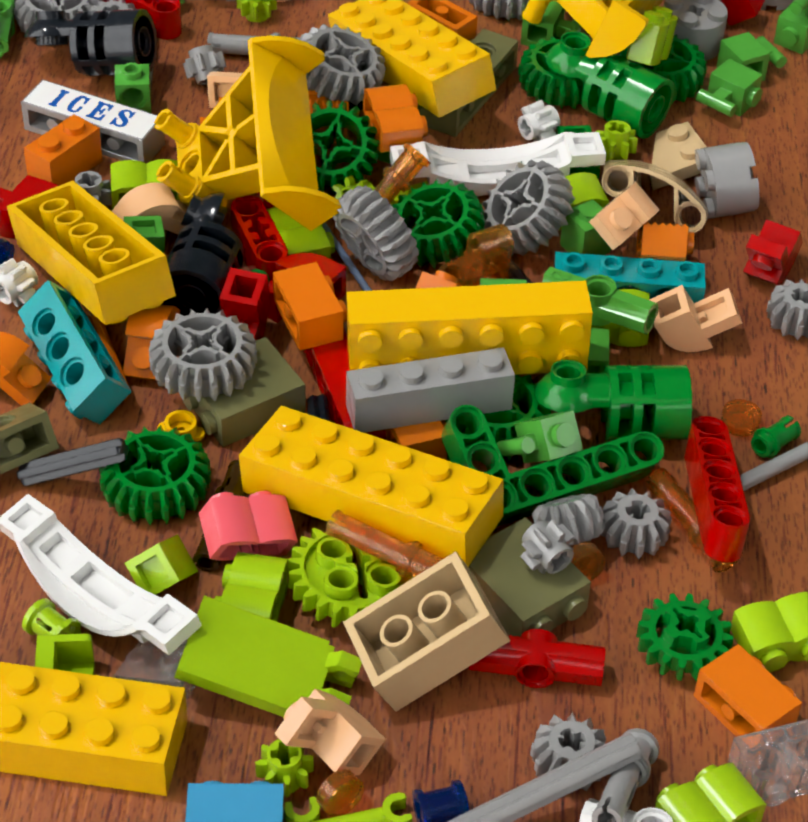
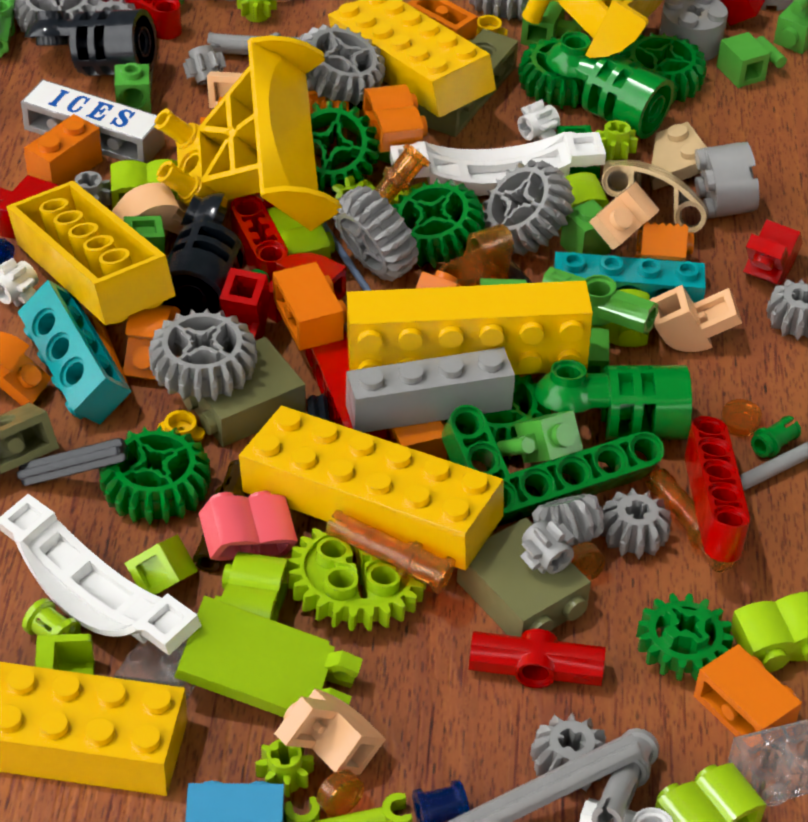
tan brick [343,551,510,712] -> none
lime brick [626,6,678,66] -> none
bright green brick [696,59,763,117] -> none
none -> yellow plate [476,15,508,36]

